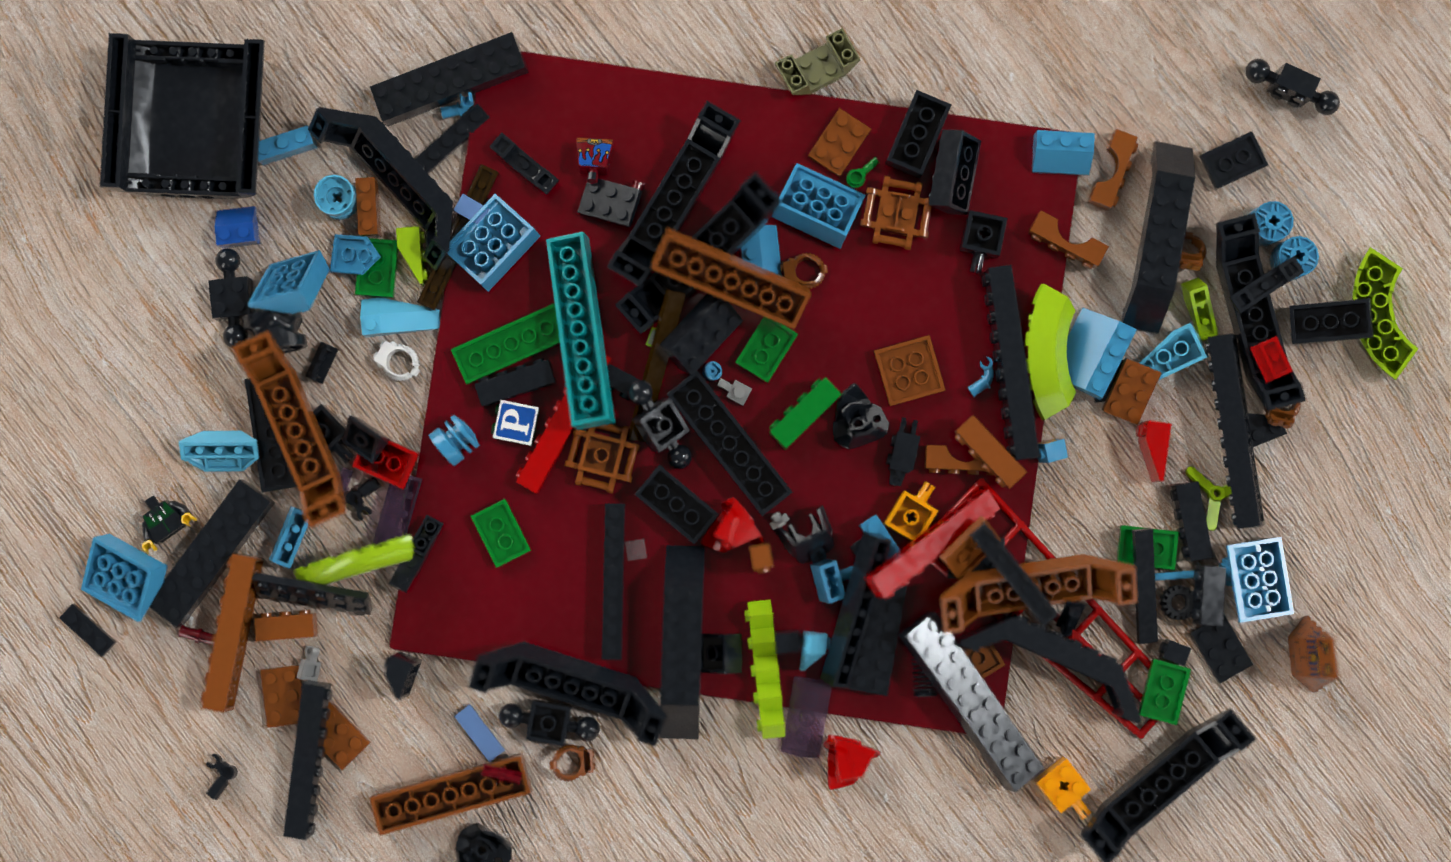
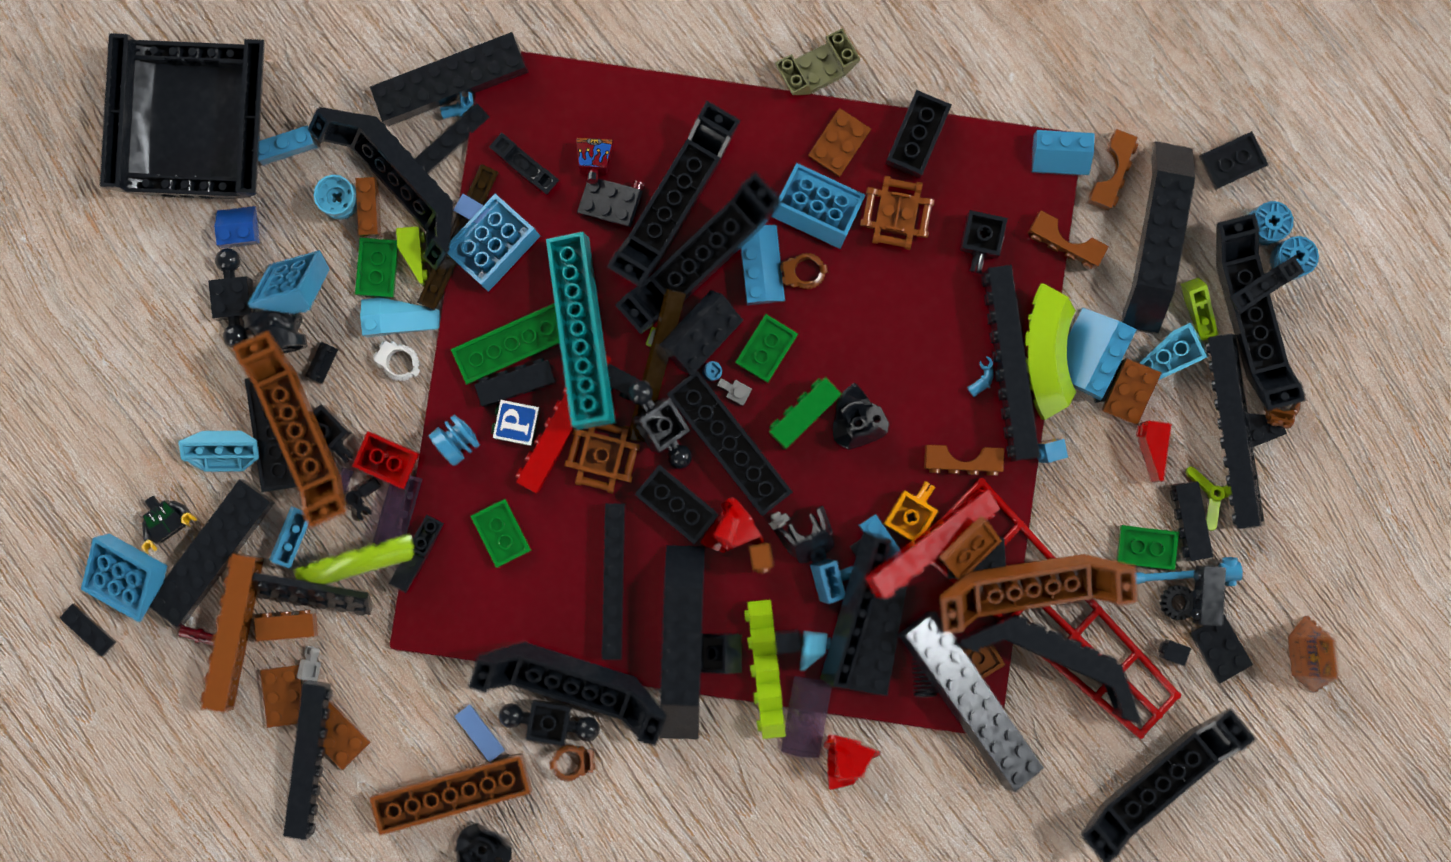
black bar [206,754,238,800] -> none
dark azure tile [330,234,381,275] -> none
black slope [342,415,390,464] -> none
black slope [384,652,422,701] -> none
dark red pin [481,764,523,785] -> none
clear tile [625,539,647,561] -> none
dark orange brick [651,228,811,329] -> none
green plate [846,157,879,188] -> none
dark orange plate [874,335,945,407] -> none
black hinge [886,417,921,487] -> none
black brick [928,130,981,215] -> none
dark orange brick [954,415,1027,489] -> none
black tile [969,522,1059,626] -> none
light orange brick [1033,756,1092,820] -> none
black hinge [1056,601,1086,637] -> none
black tile [1132,528,1158,644] -> none
green plate [1139,658,1191,725] -> none
dark orange piece [1179,232,1207,271] -> none
dark azure slope [1226,537,1294,623] -> none
black brick [1245,59,1340,115] -> none
red plate [1250,336,1293,383] -> none
black brick [1289,298,1374,345] -> none
lime brick [1352,247,1419,380] -> none

